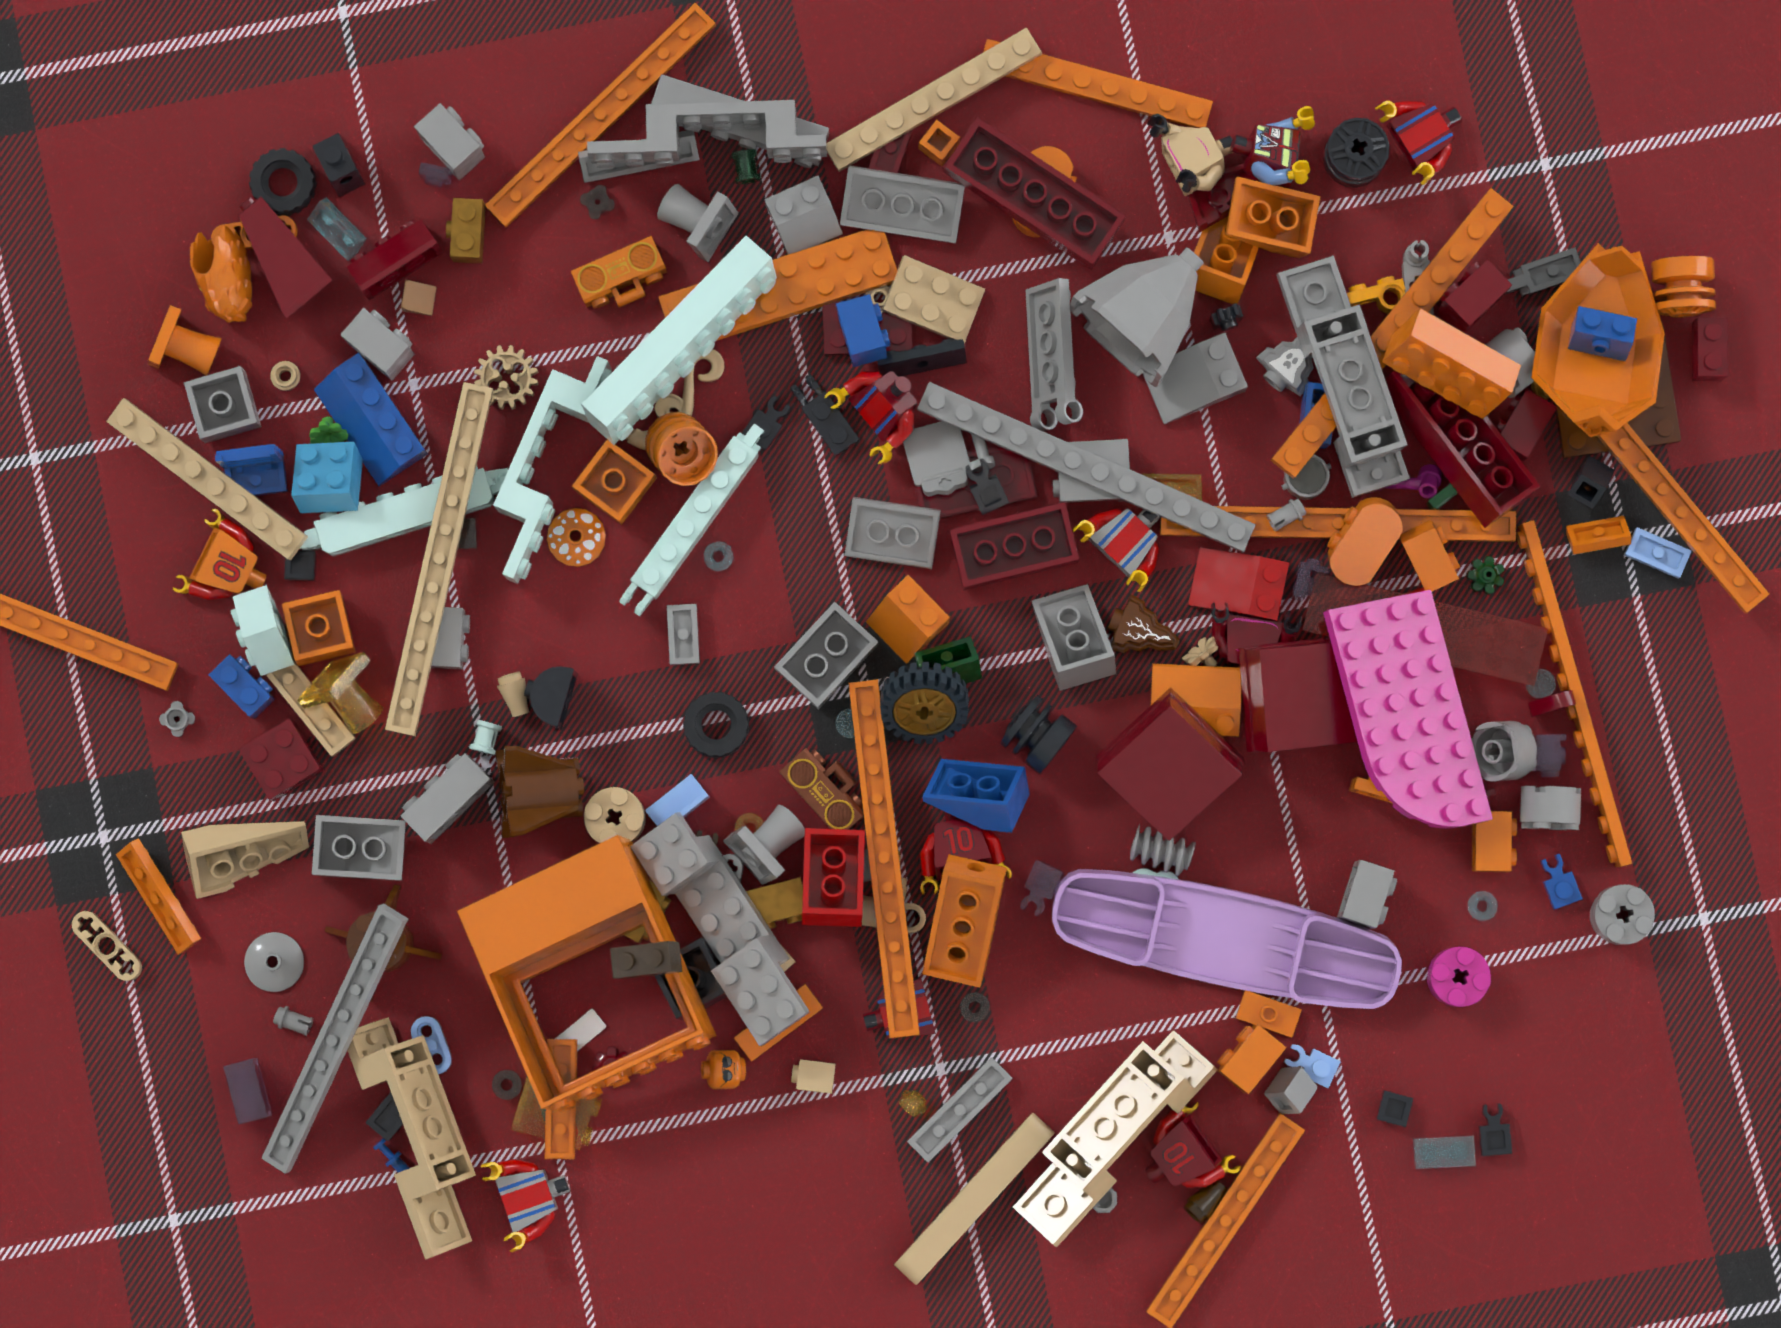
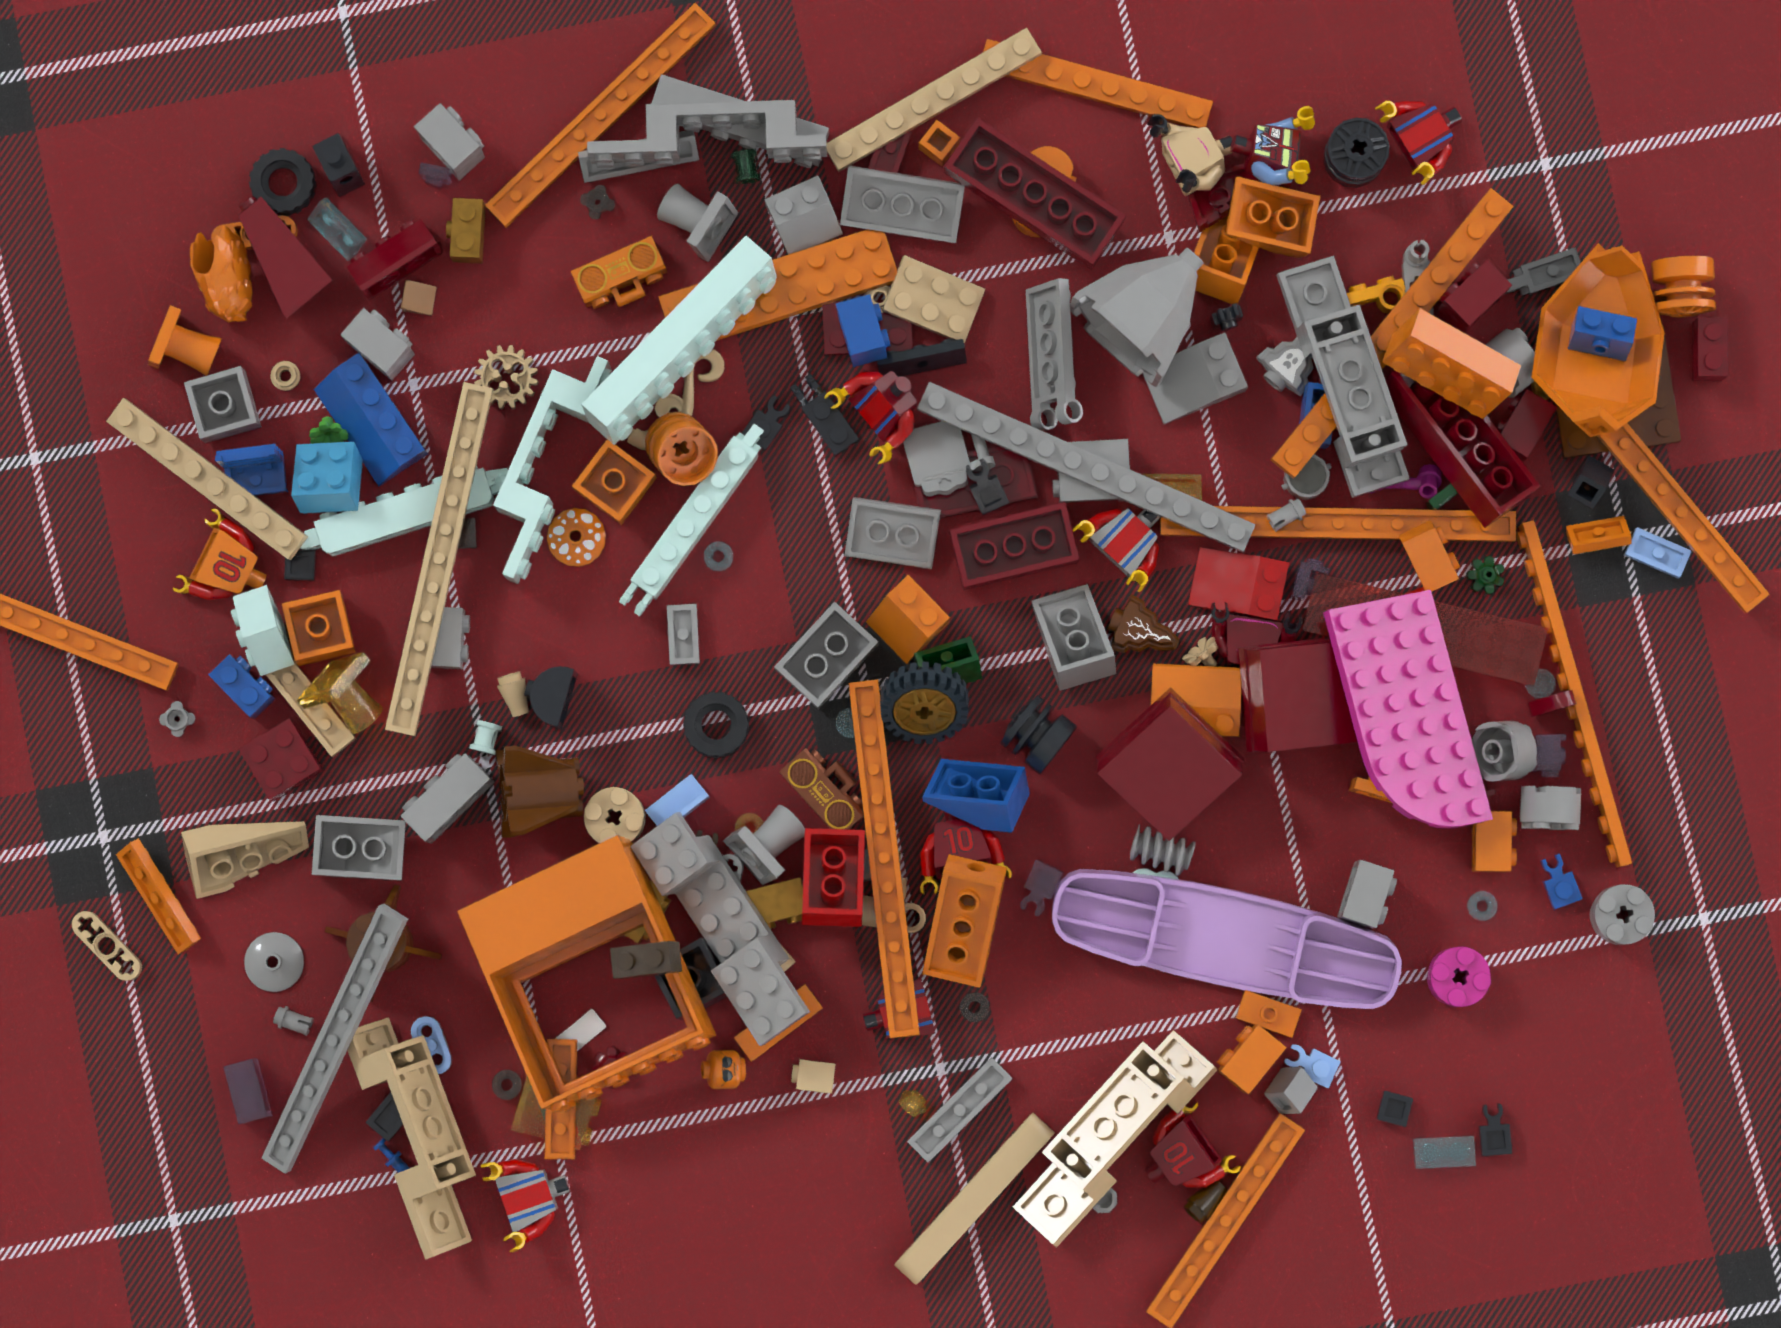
orange brick [1327,497,1403,586] -> none

